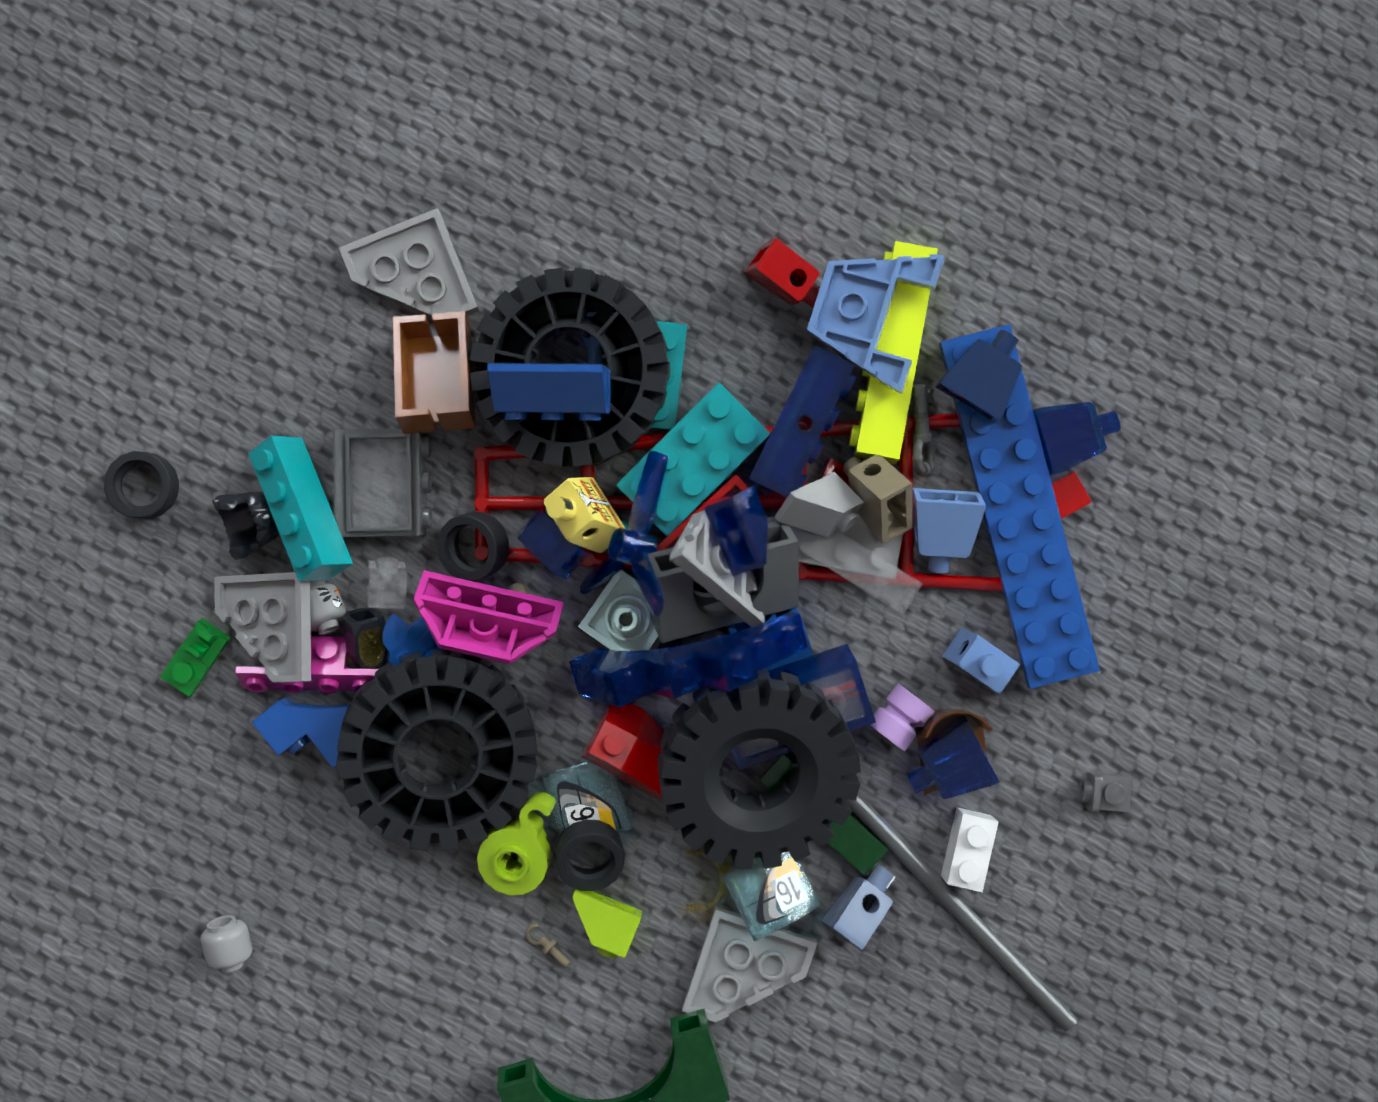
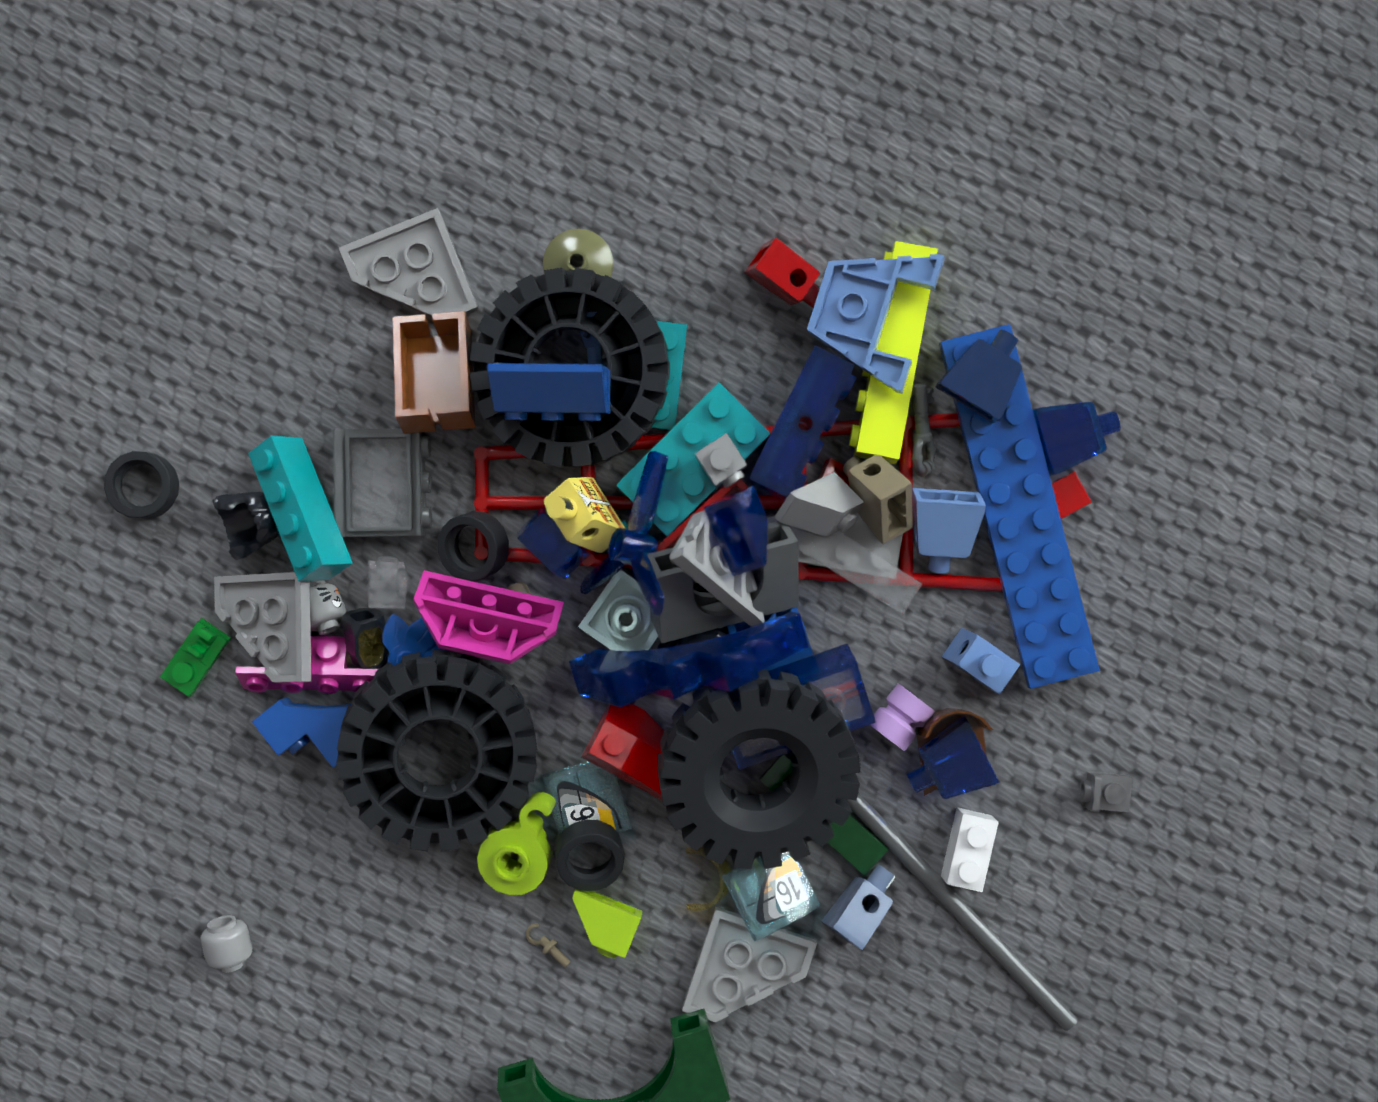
none -> olive dish [543,229,613,277]
none -> light grey brick [695,433,747,488]

